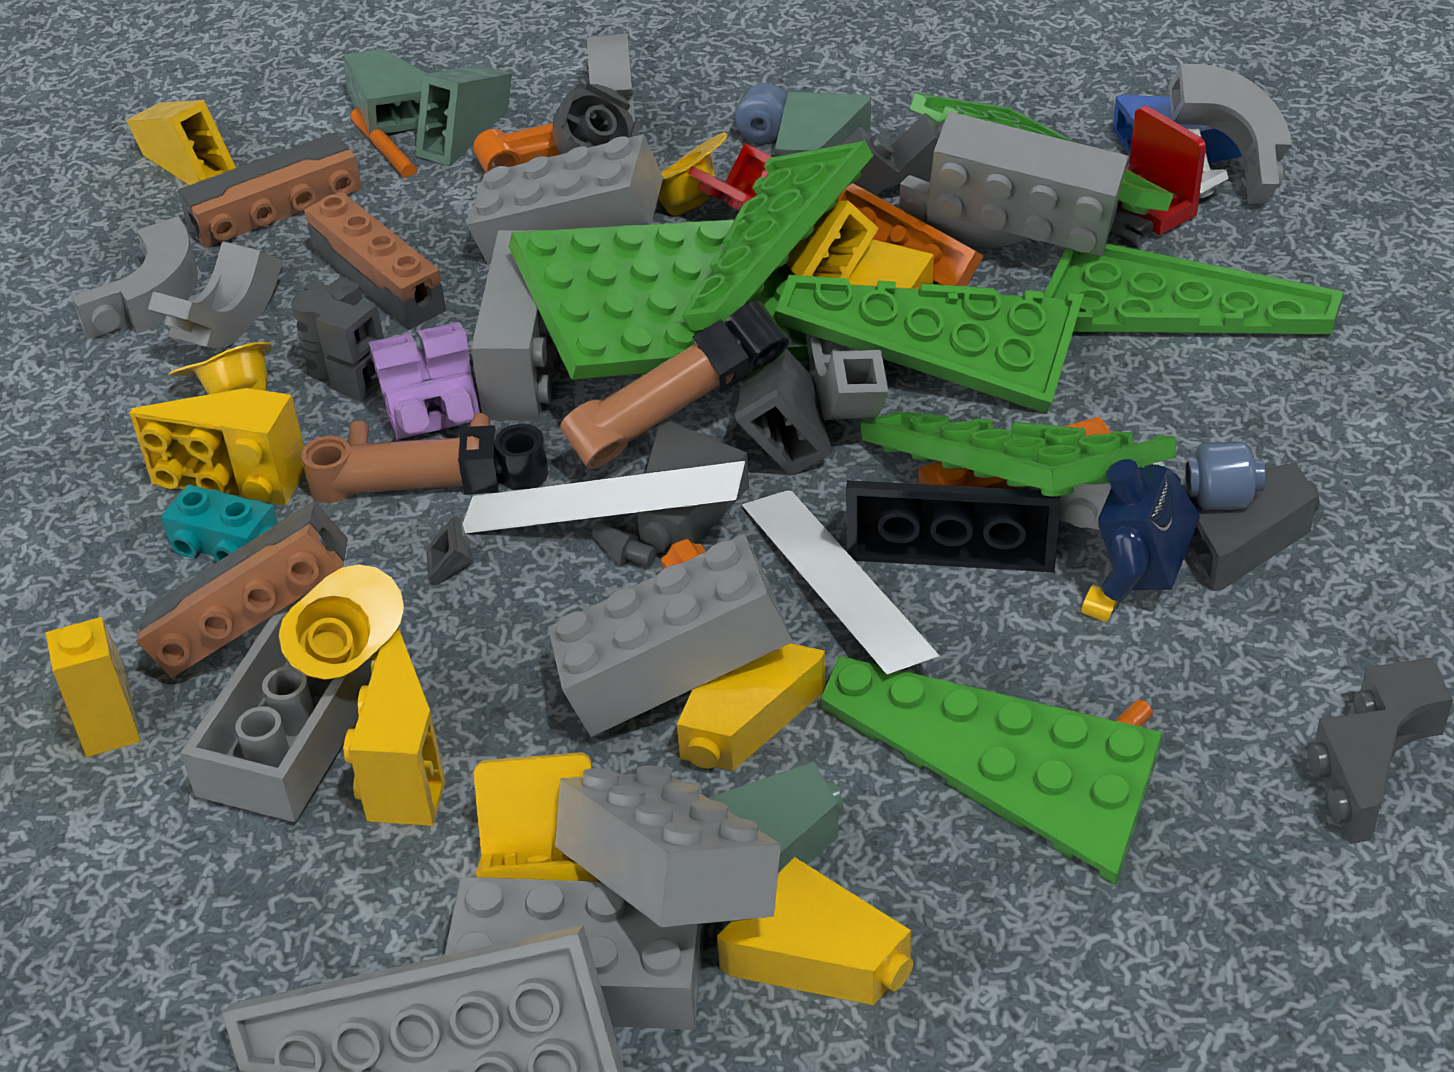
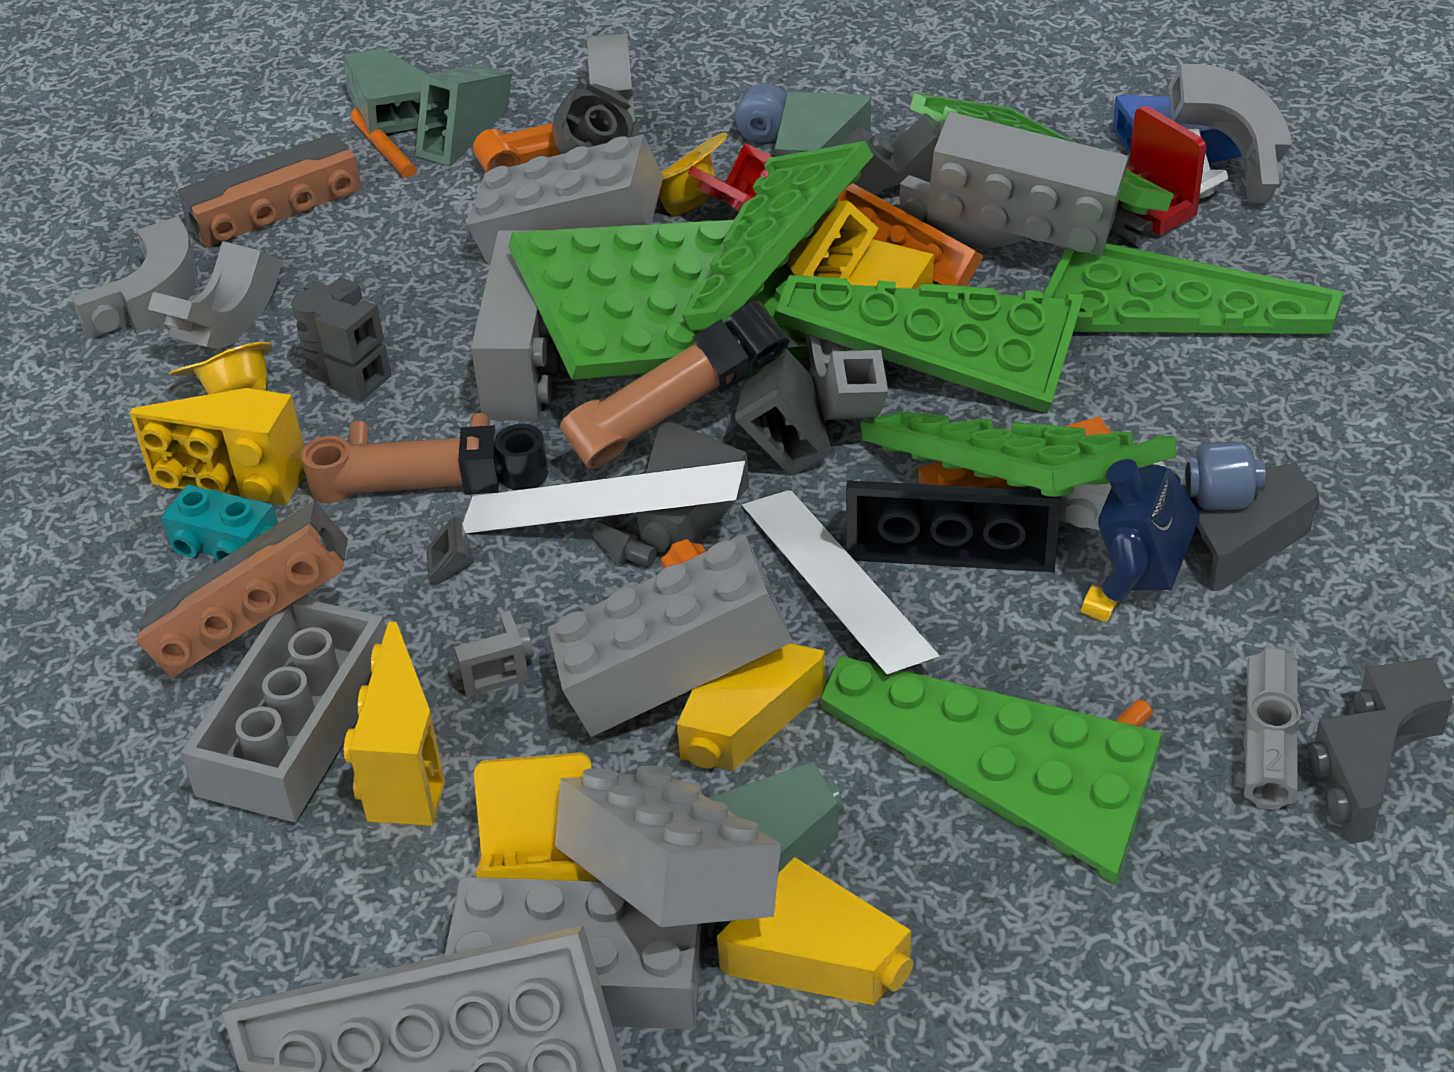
yellow slope [46,617,141,757] -> none
yellow slope [126,100,236,185] -> none
yellow piece [278,564,404,680] -> none
nougat piece [304,191,446,330] -> none
lavender hips [368,322,480,440] -> none
none -> light grey bracket [454,610,534,697]
none -> light grey piece [1242,648,1301,811]

